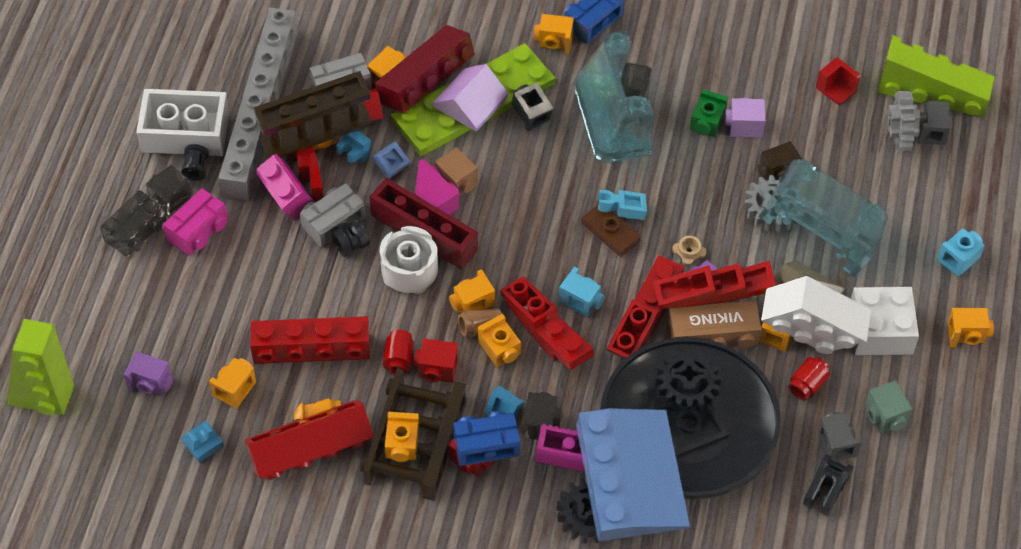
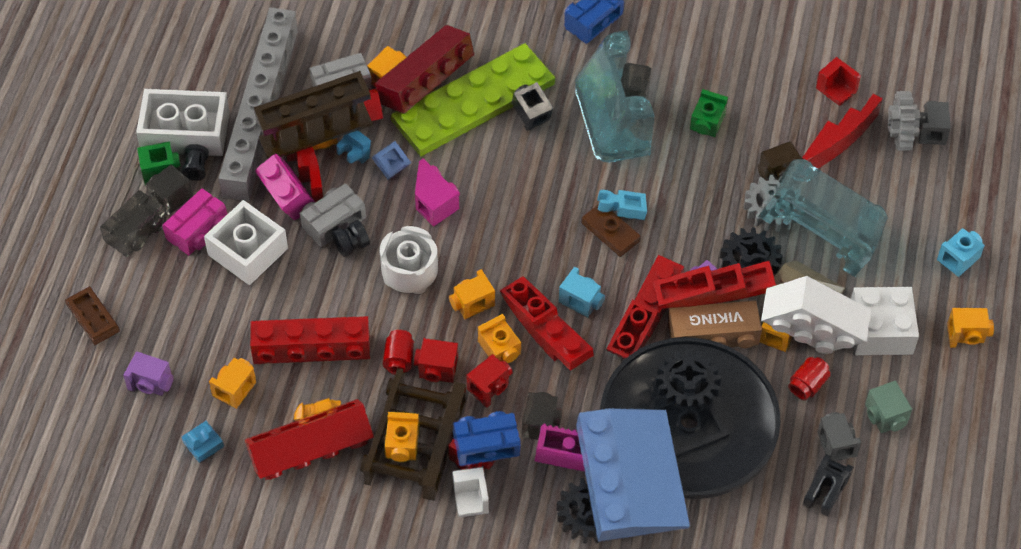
lime wedge [7,319,74,415] -> none
dark red brick [369,178,478,270] -> none
lavender slope [432,64,508,132] -> none
medium nougat brick [435,147,478,196] -> none
medium nougat cone [458,309,502,338] -> none
dark azure tile [485,386,525,420] -> none
light orange brick [534,14,574,55] -> none
tan plate [672,236,706,265] -> none
lavender brick [725,98,765,138] -> none
lime wedge [878,35,995,117] -> none
none -> reddish brown plate [65,286,120,346]
none -> green brick [137,141,181,186]
none -> white brick [204,200,288,285]
none -> white panel [453,467,489,517]
none -> red brick [466,354,513,408]
none -> black gear [720,227,783,274]
none -> red slope [801,94,883,176]

